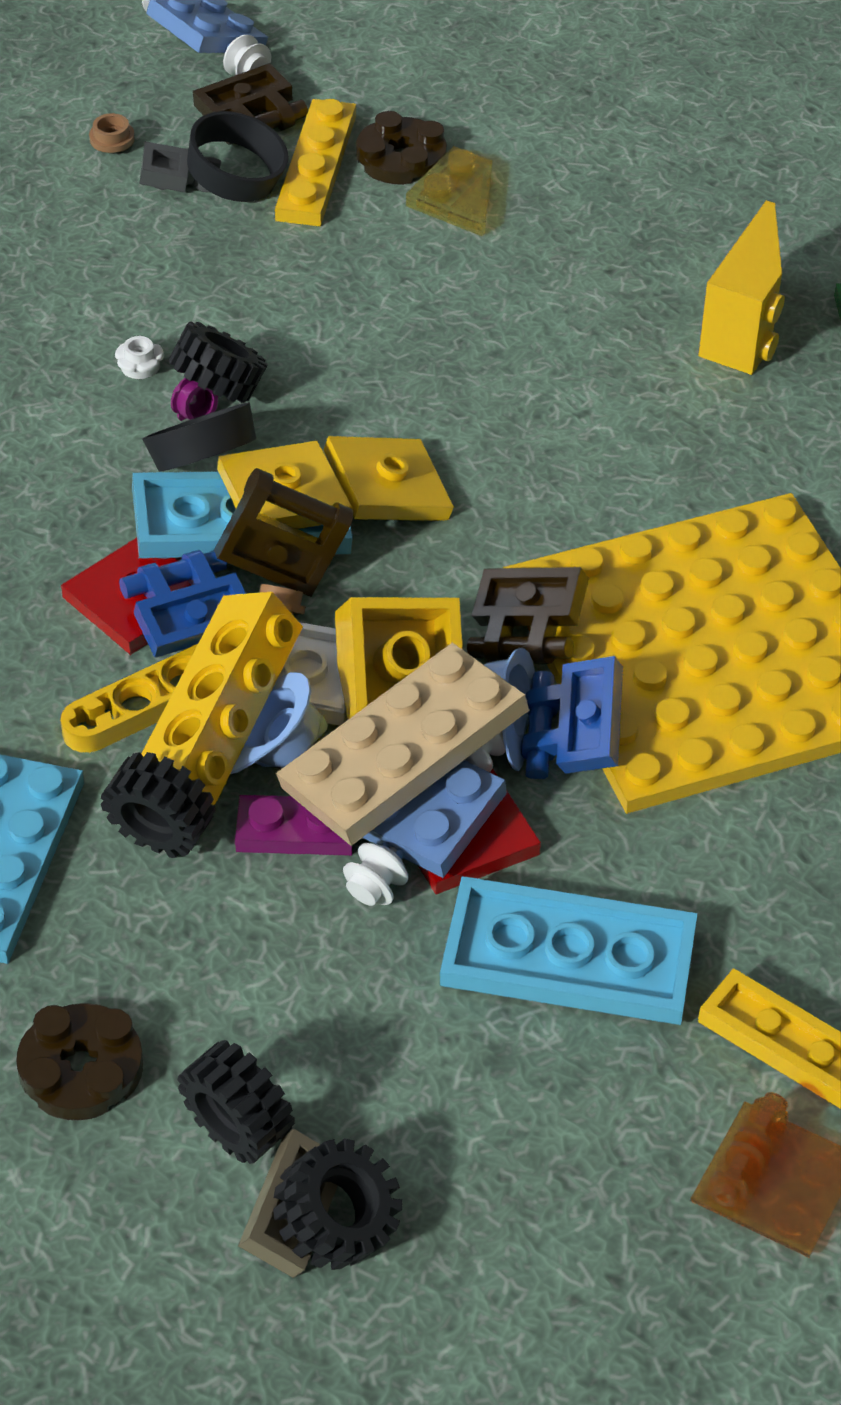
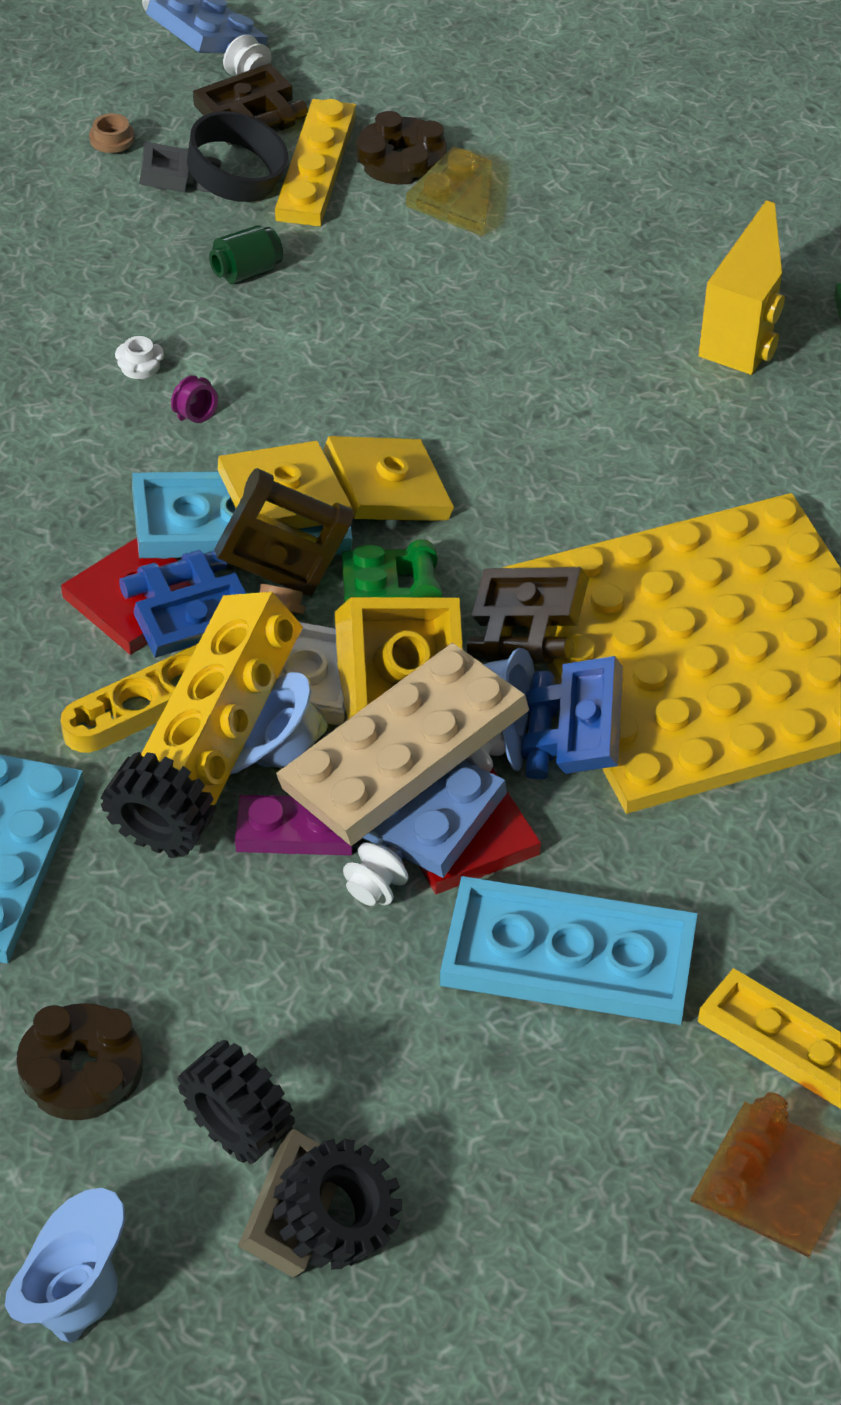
black tyre [142,402,257,472] -> none
black tyre [169,321,267,403] -> none
none -> light blue piece [5,1188,125,1343]
none -> dark green brick [209,225,283,284]
none -> green plate [342,539,443,603]

